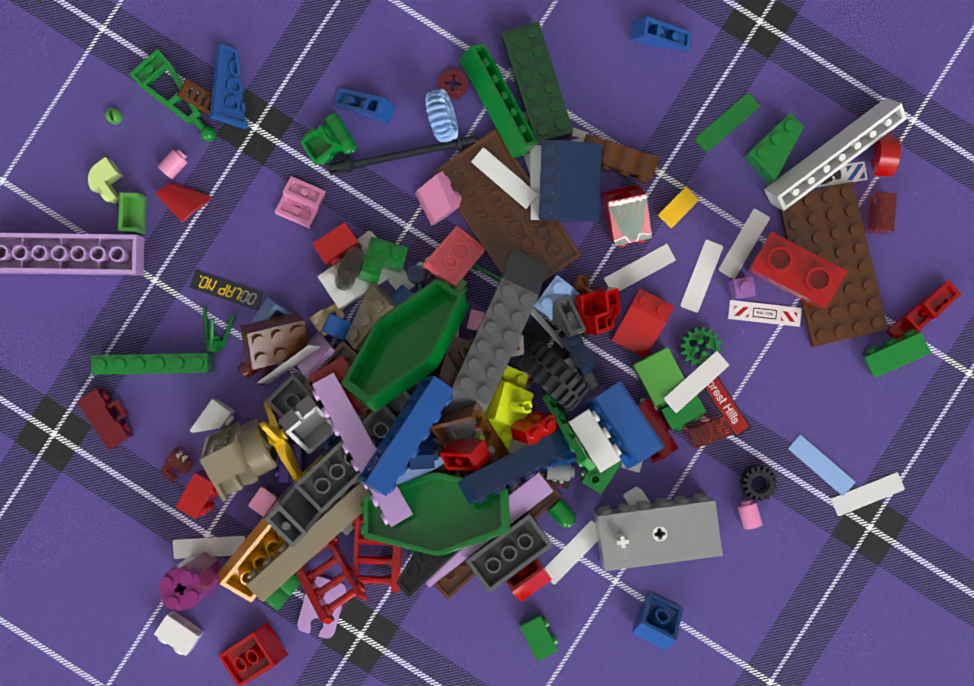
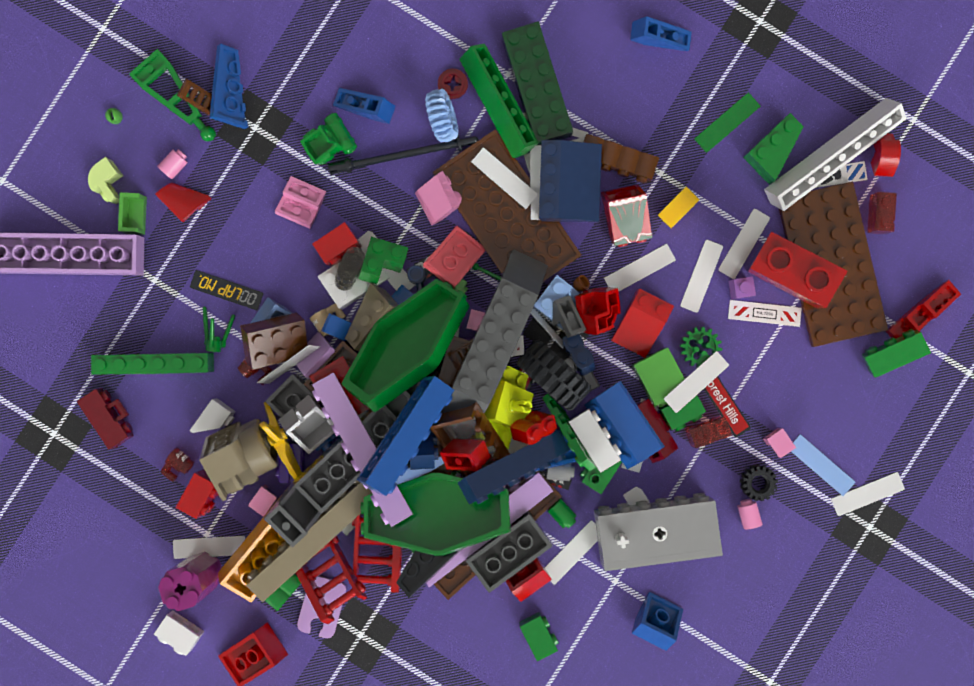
none -> bright pink panel [763,428,796,458]

